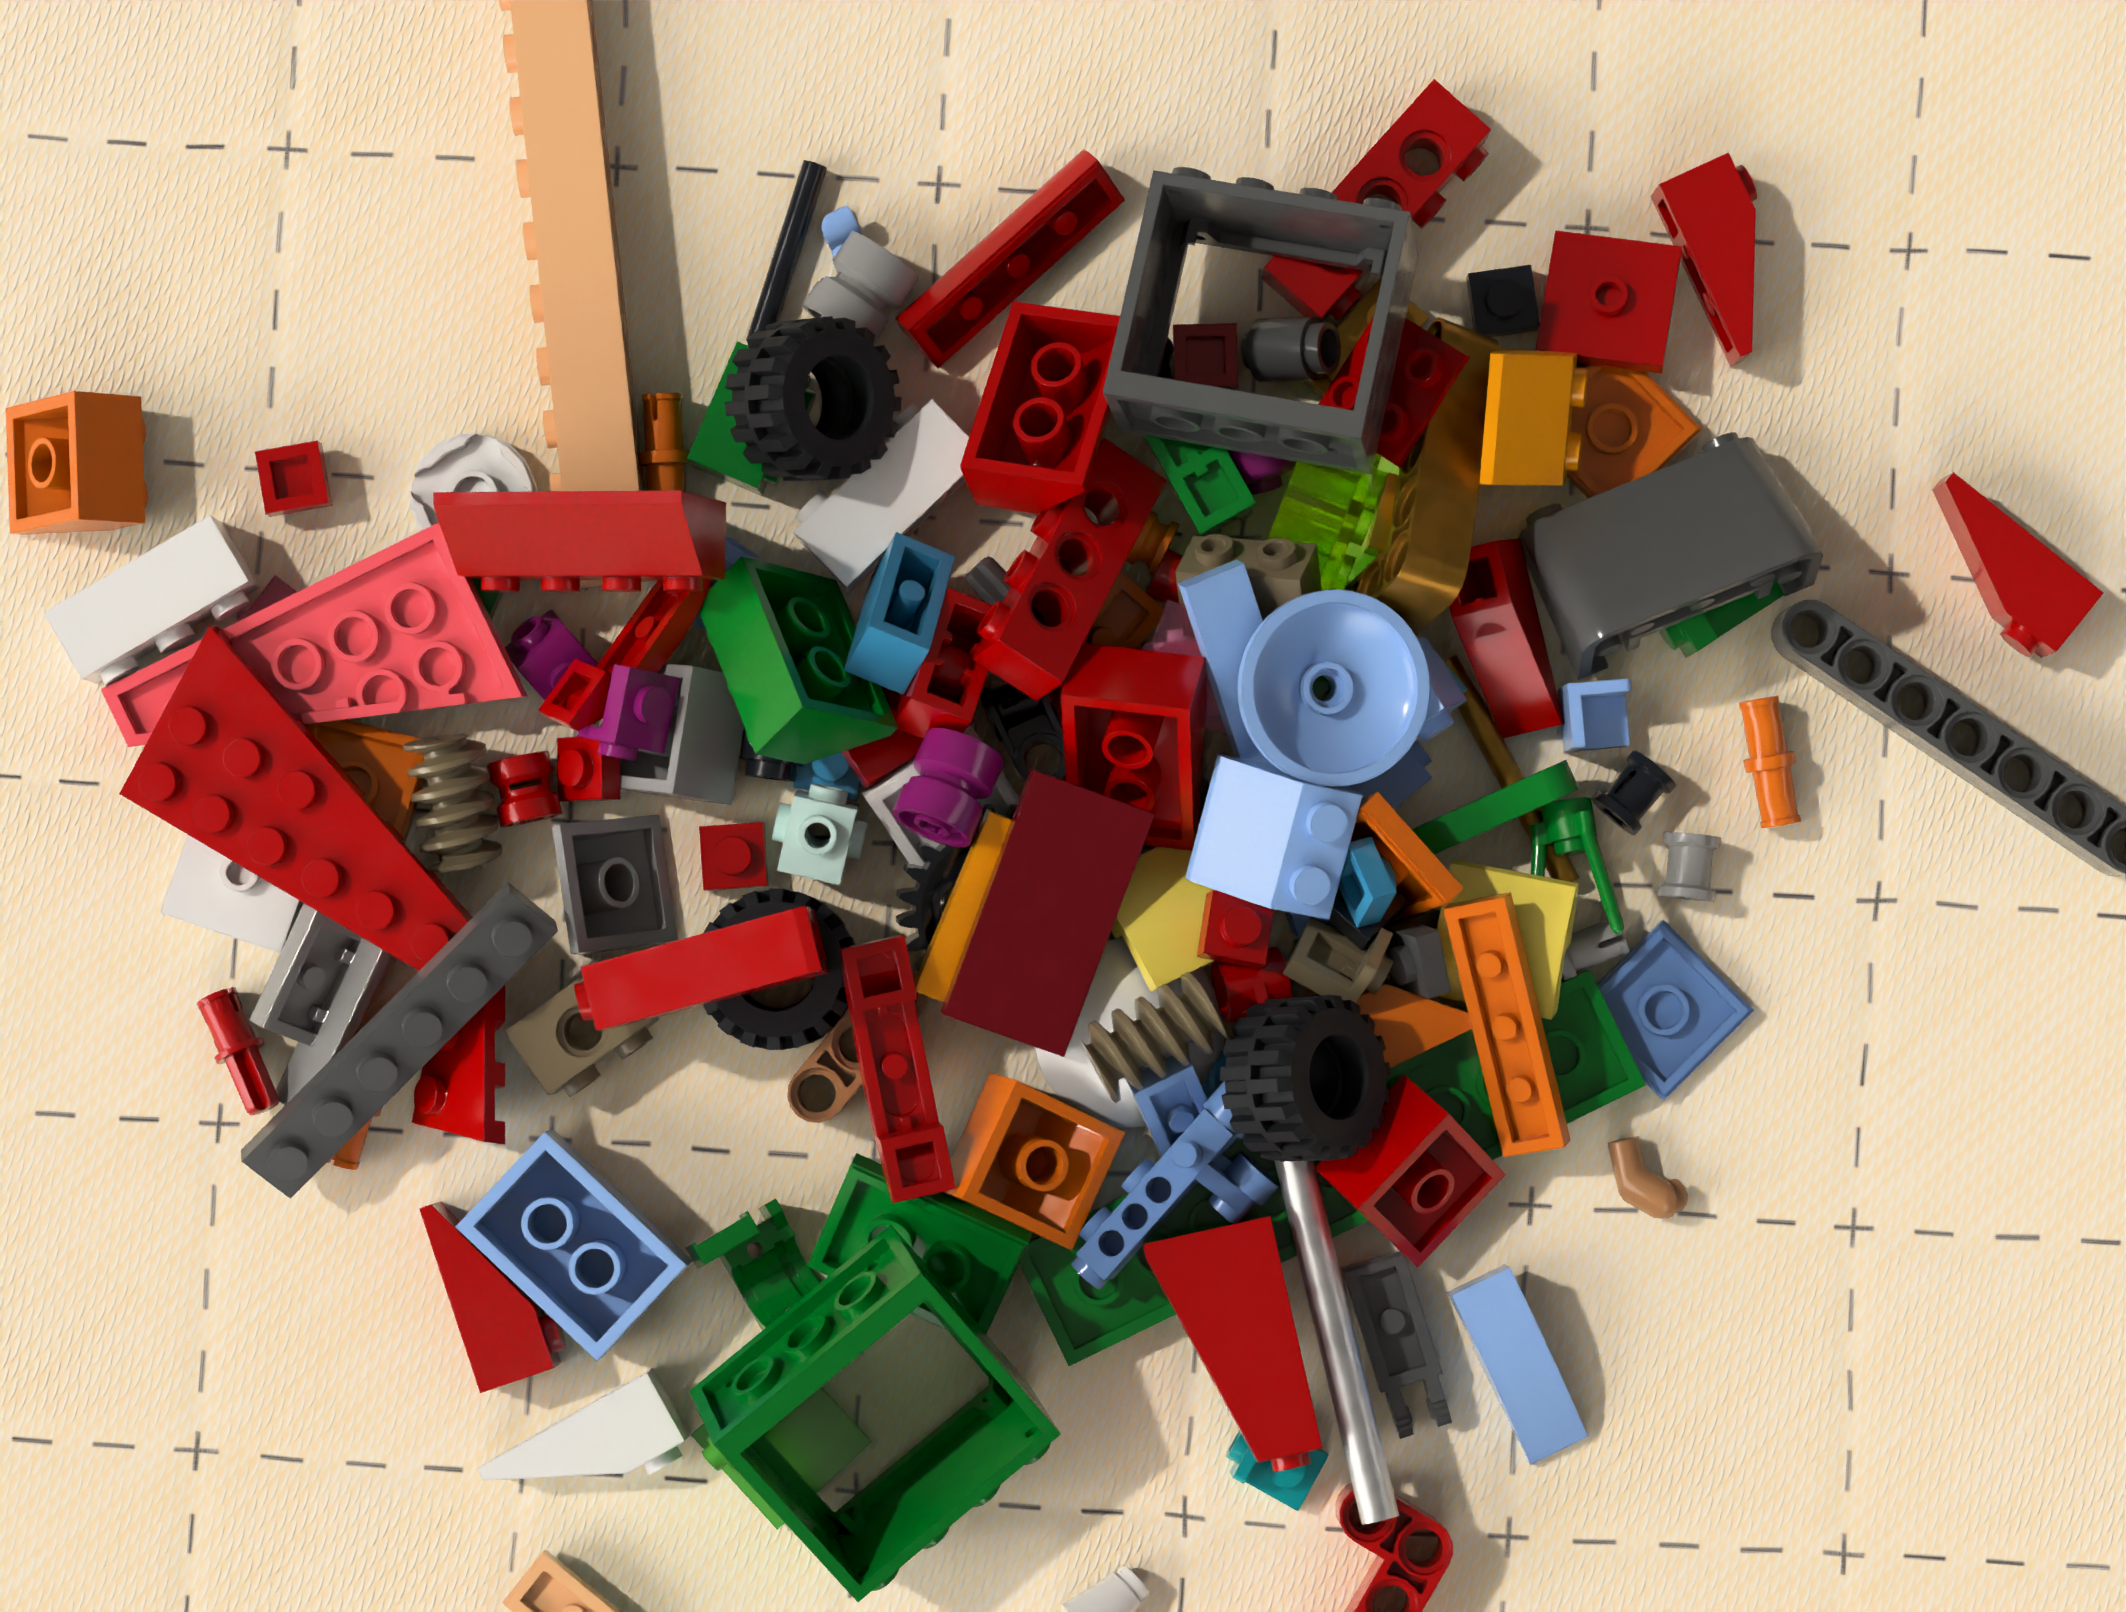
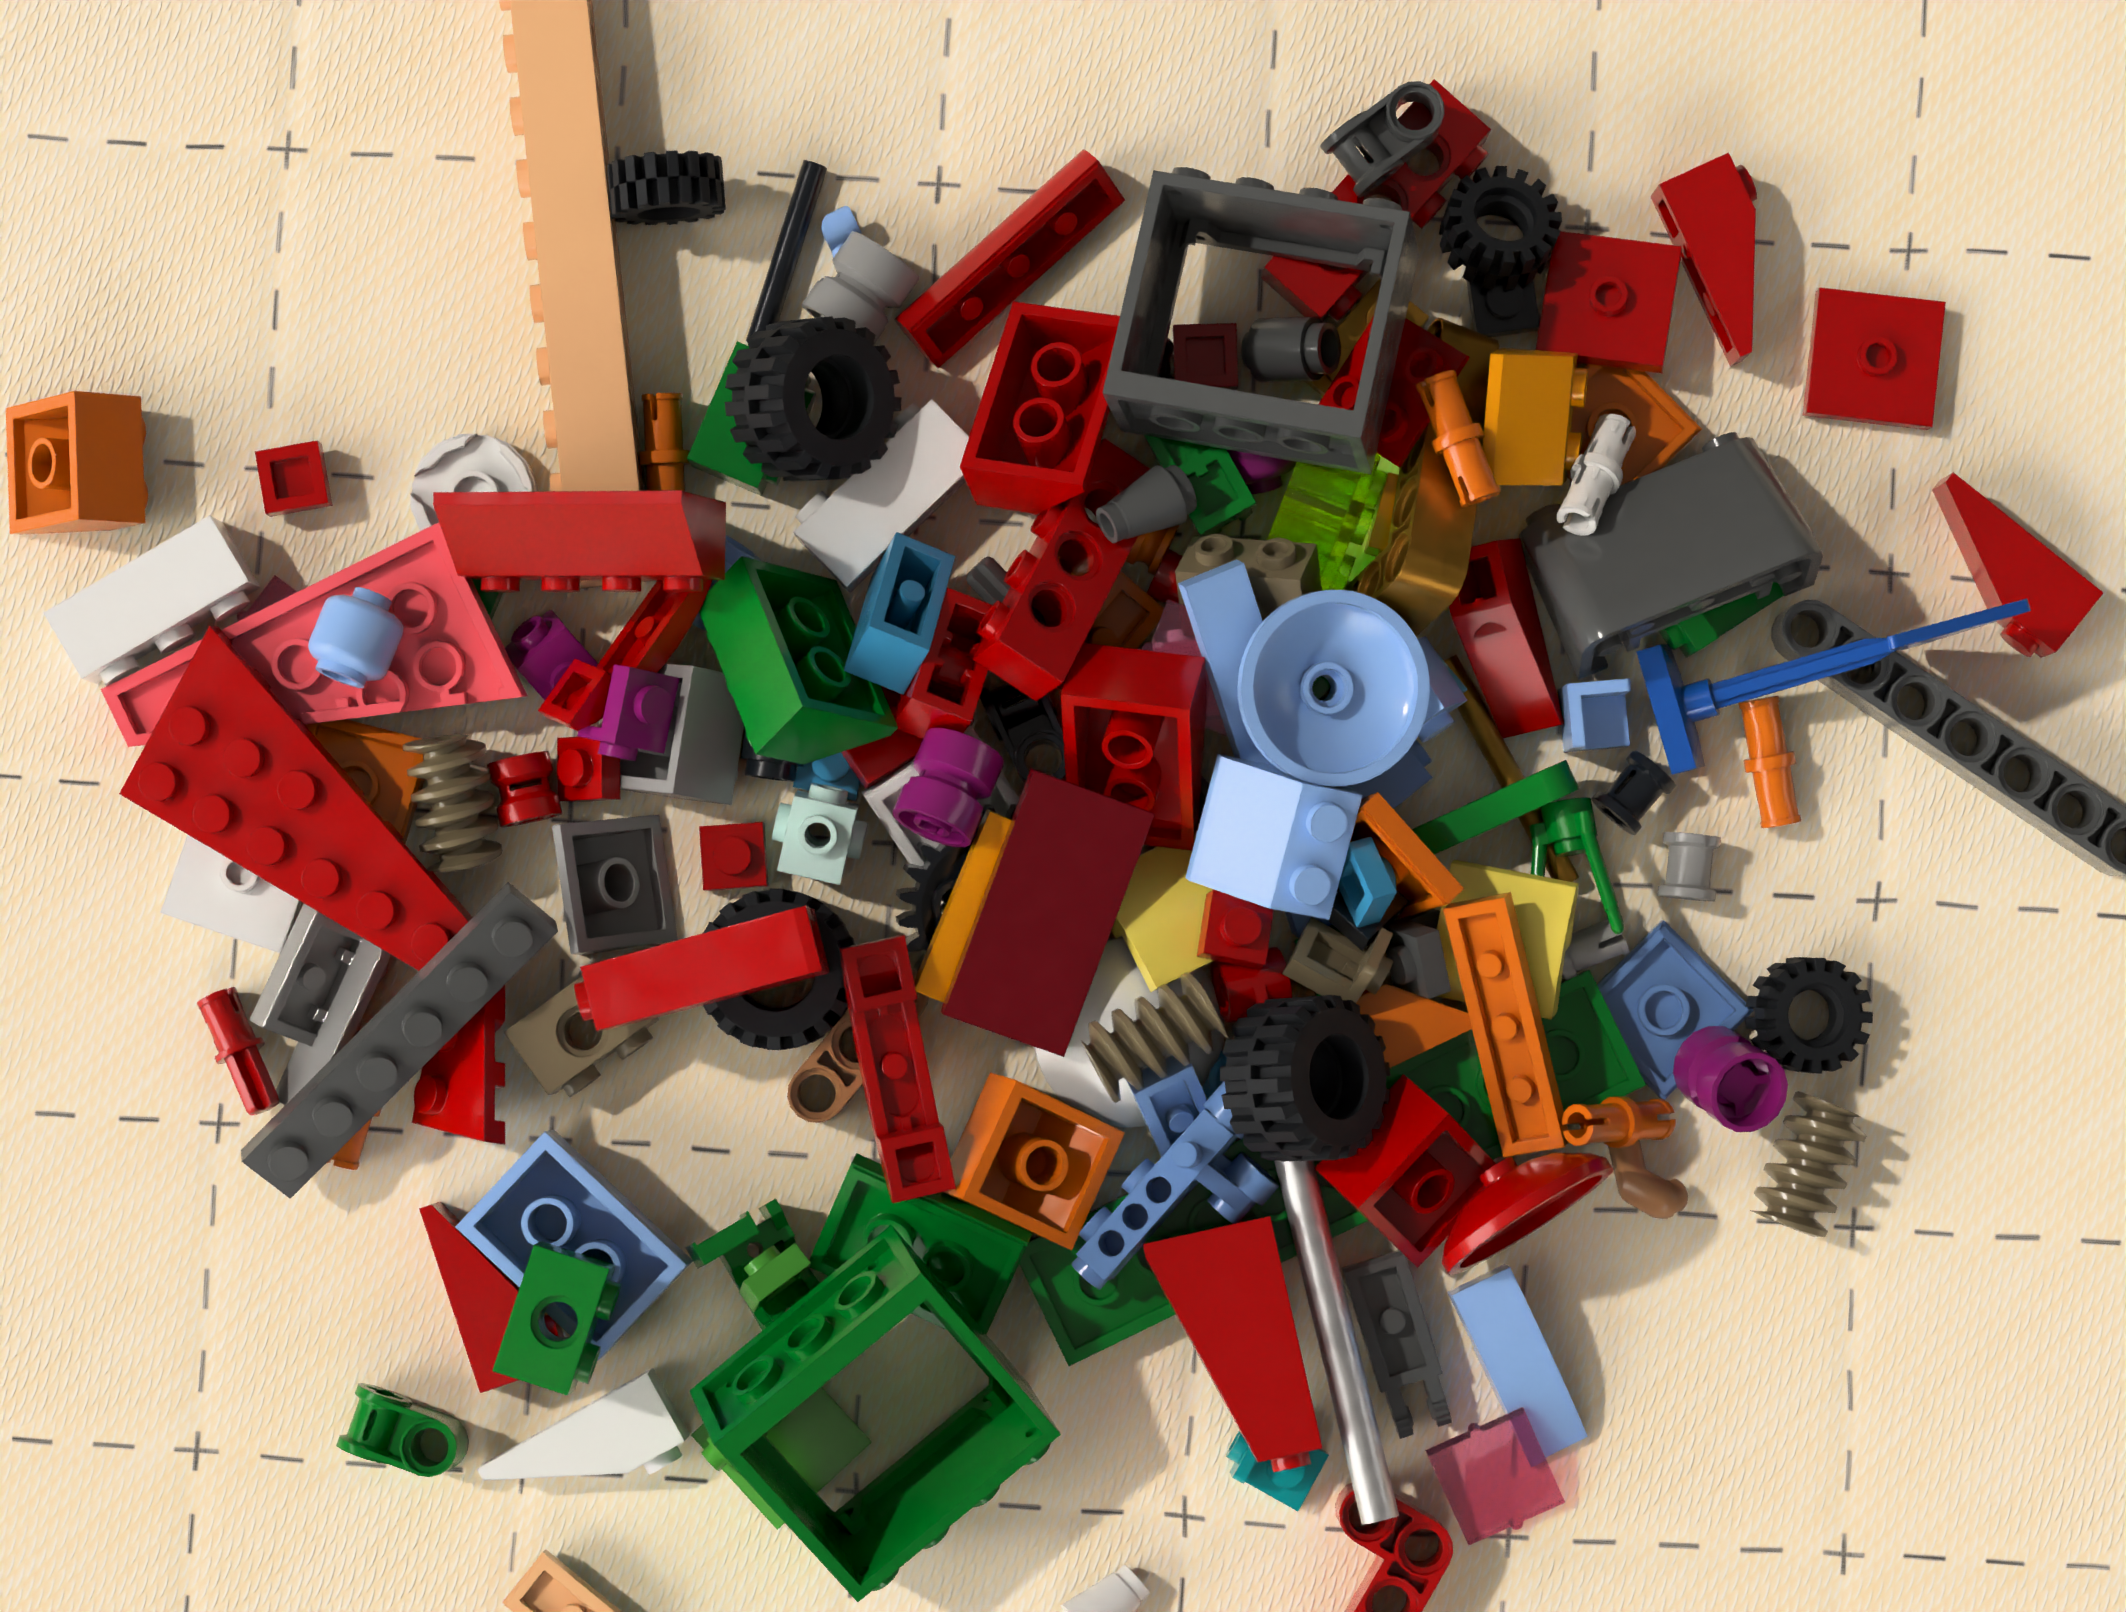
none -> light blue head [308,587,404,688]
none -> green piece [336,1383,469,1477]
none -> green brick [492,1241,621,1396]
none -> black tyre [607,150,726,225]
none -> bright green plate [739,1243,811,1312]
none -> dark grey cone [1096,465,1197,543]
none -> dark grey piece [1320,81,1444,198]
none -> orange pin [1416,370,1501,508]
none -> clear pink piece [1425,1407,1565,1545]
none -> black tyre [1439,166,1562,290]
none -> red dish [1442,1153,1613,1275]
none -> white pin [1557,414,1636,536]
none -> orange pin [1561,1096,1676,1148]
none -> blue piece [1636,599,2031,775]
none -> magenta wheel [1673,1026,1788,1132]
none -> black tyre [1745,957,1873,1074]
none -> dark tan piece [1750,1091,1867,1237]
none -> red plate [1802,288,1946,430]

